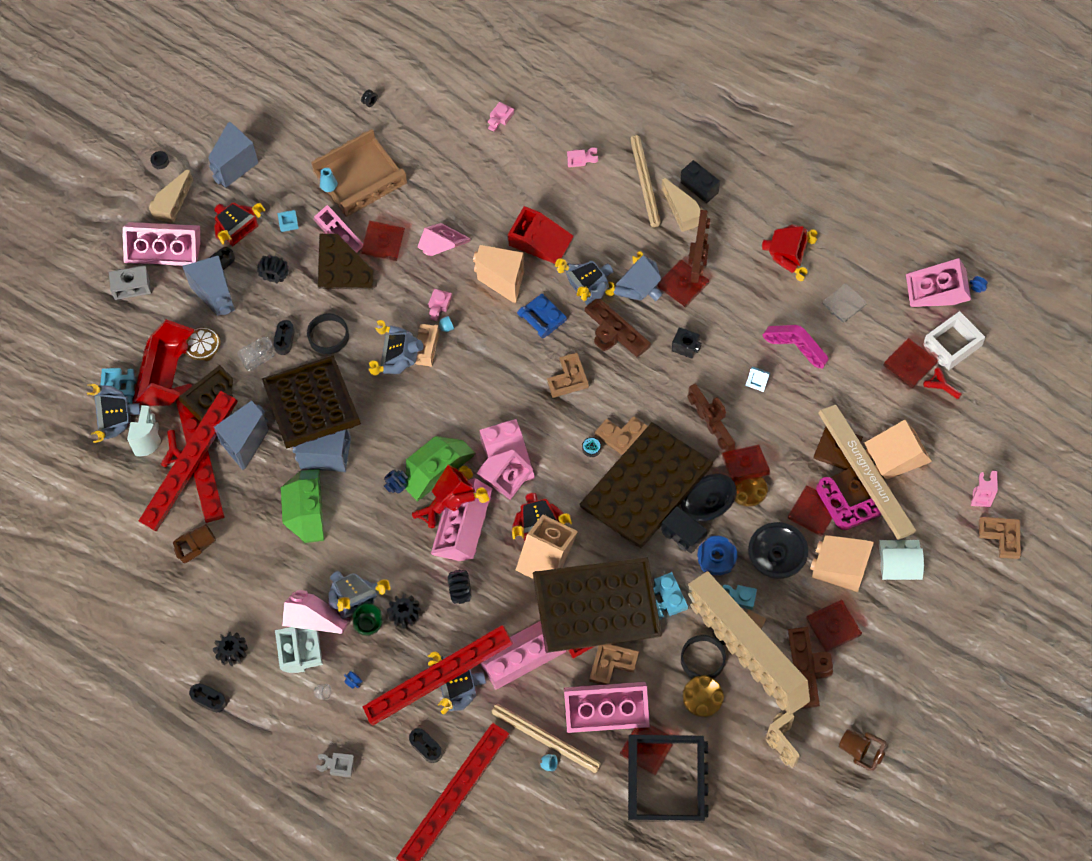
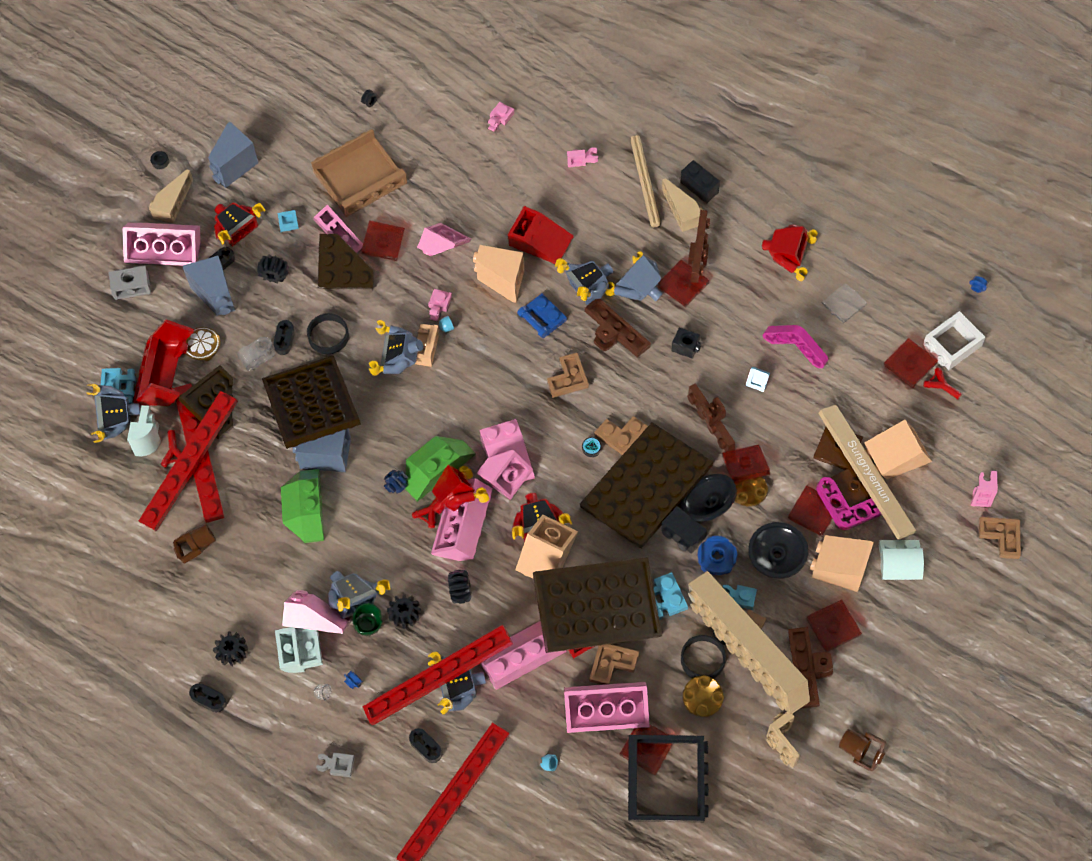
sand blue slope [214,401,269,470] -> none
medium azure cone [320,168,338,192] -> none
tan axle [492,704,601,773] -> none
bright pink slope [906,258,971,307] -> none

